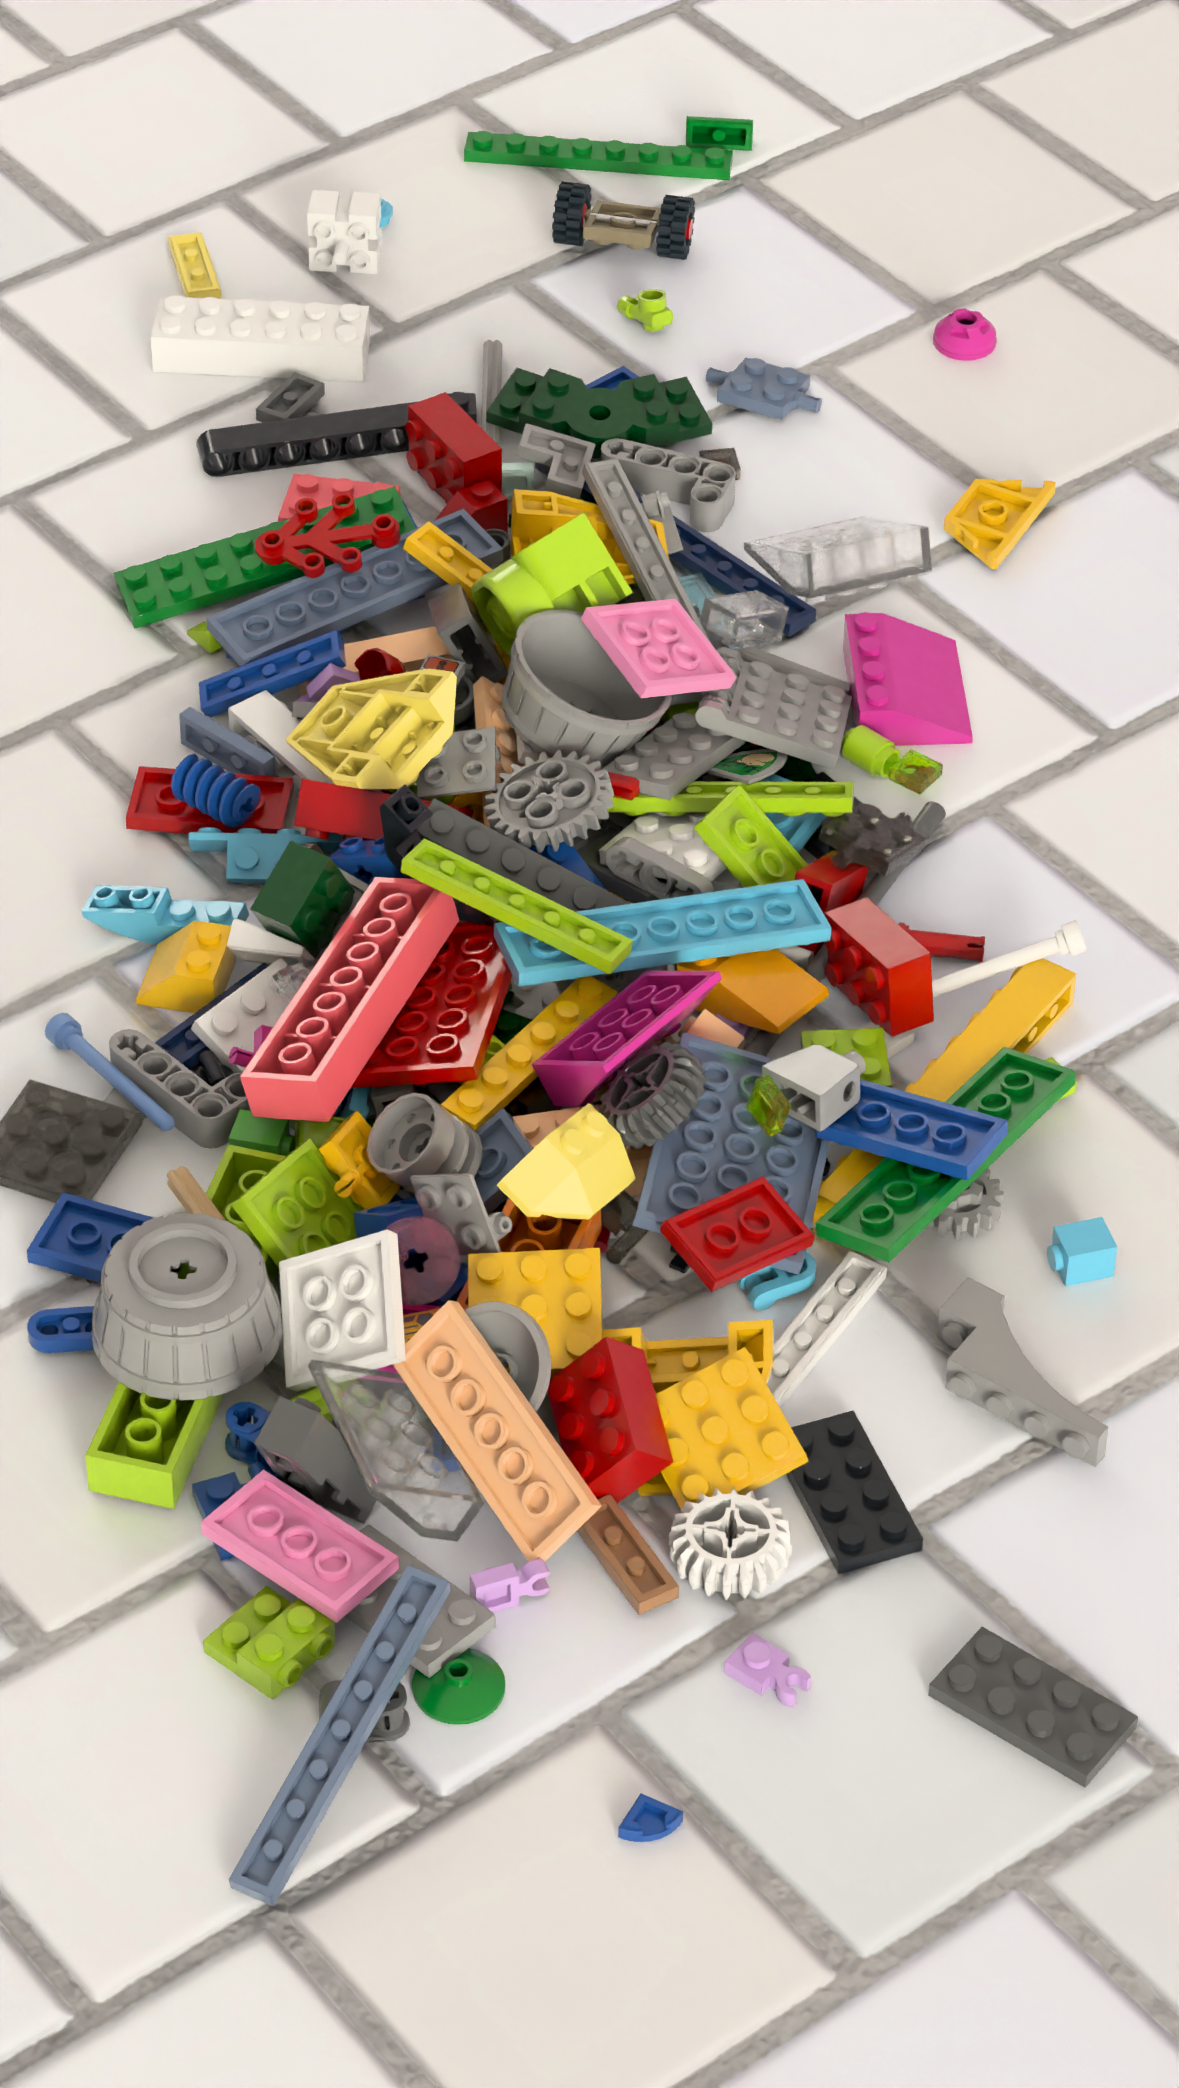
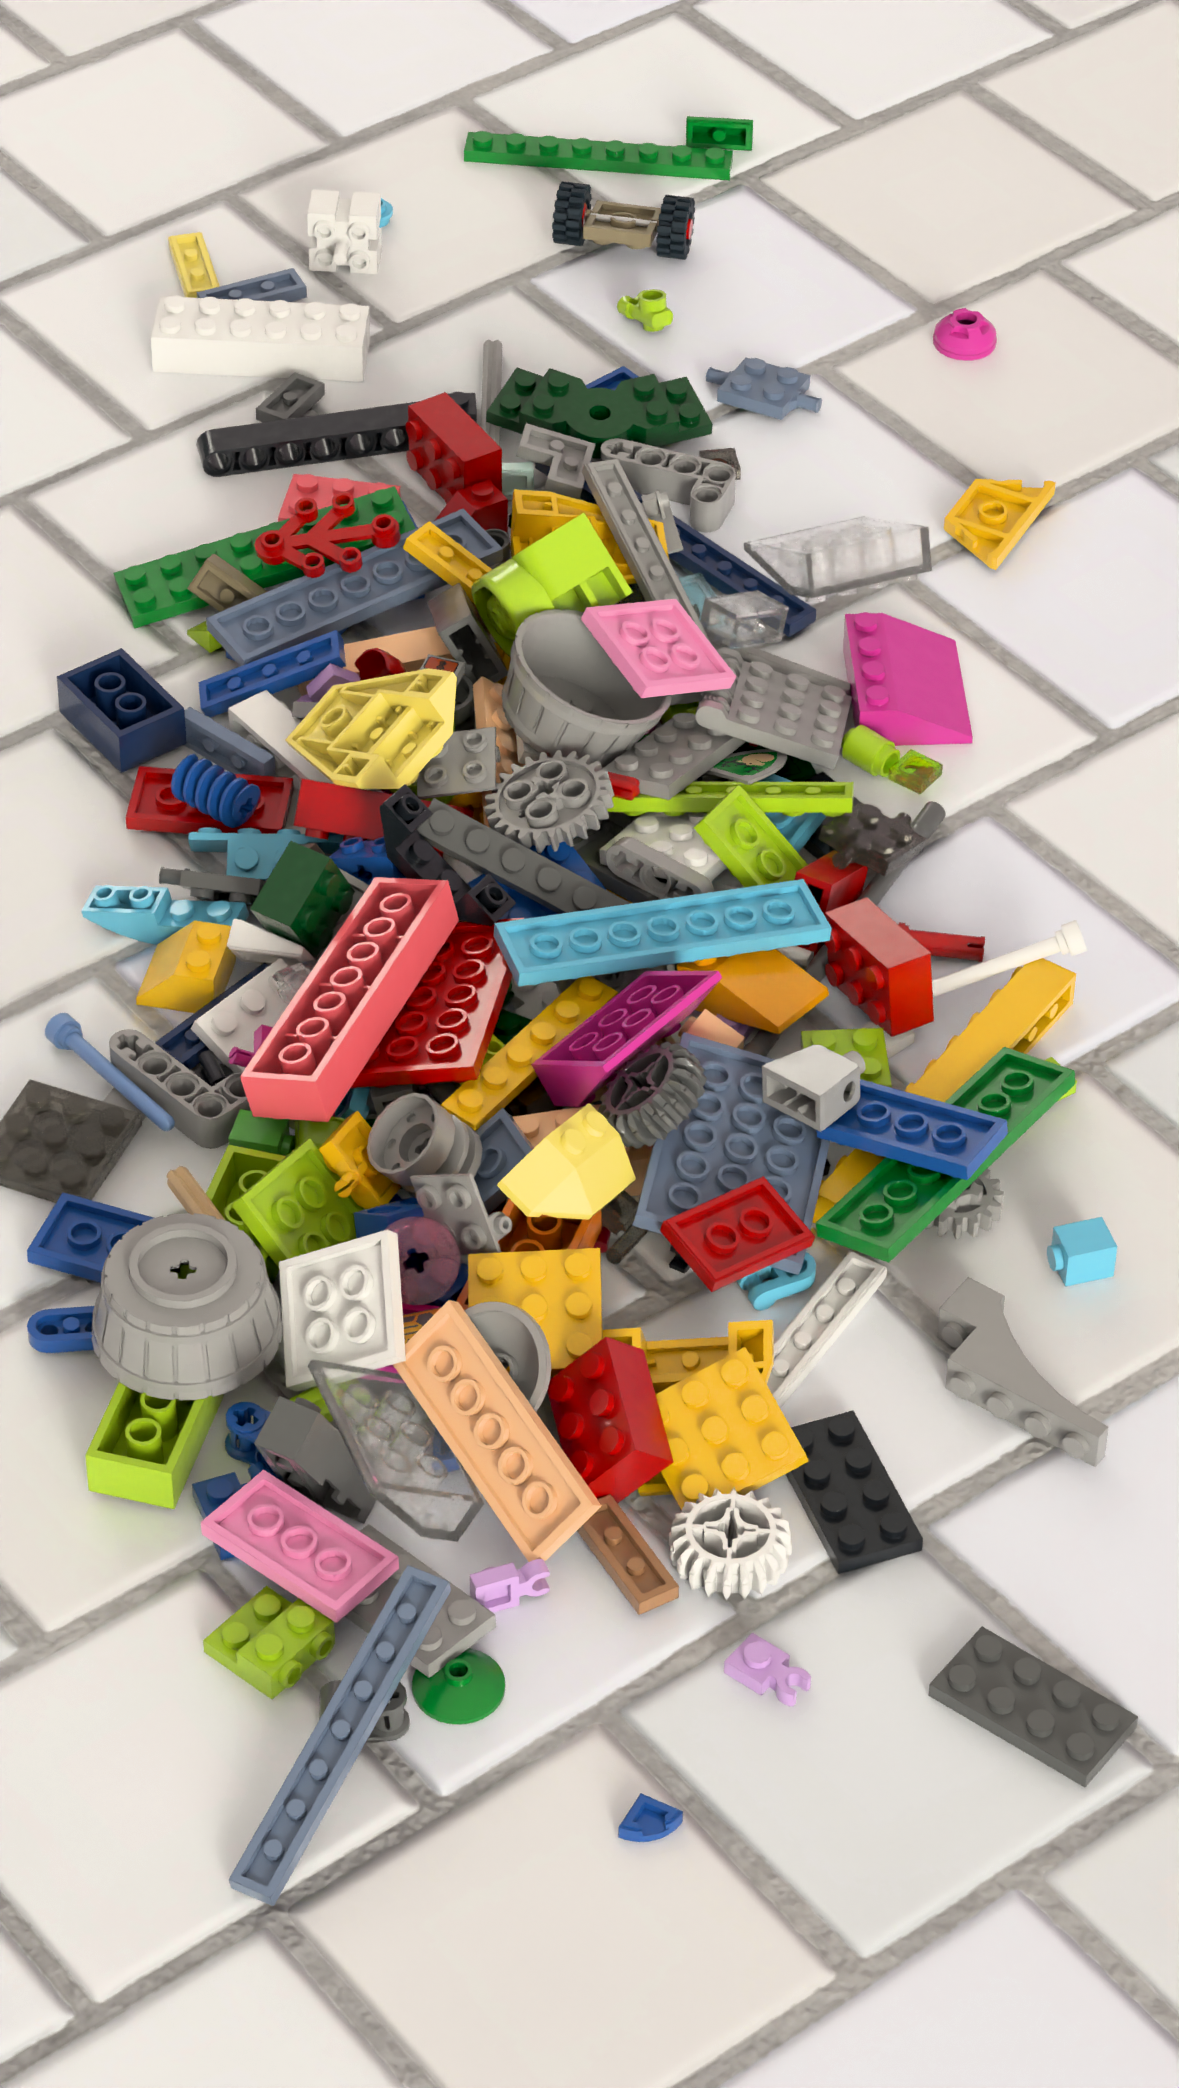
lime plate [401,838,633,975] -> none
clear neon green tile [746,1075,791,1137] -> none
none -> dark blue brick [57,648,187,773]
none -> dark grey plate [159,867,268,906]
none -> dark tan slope [187,554,268,612]
none -> sand blue plate [197,268,307,302]

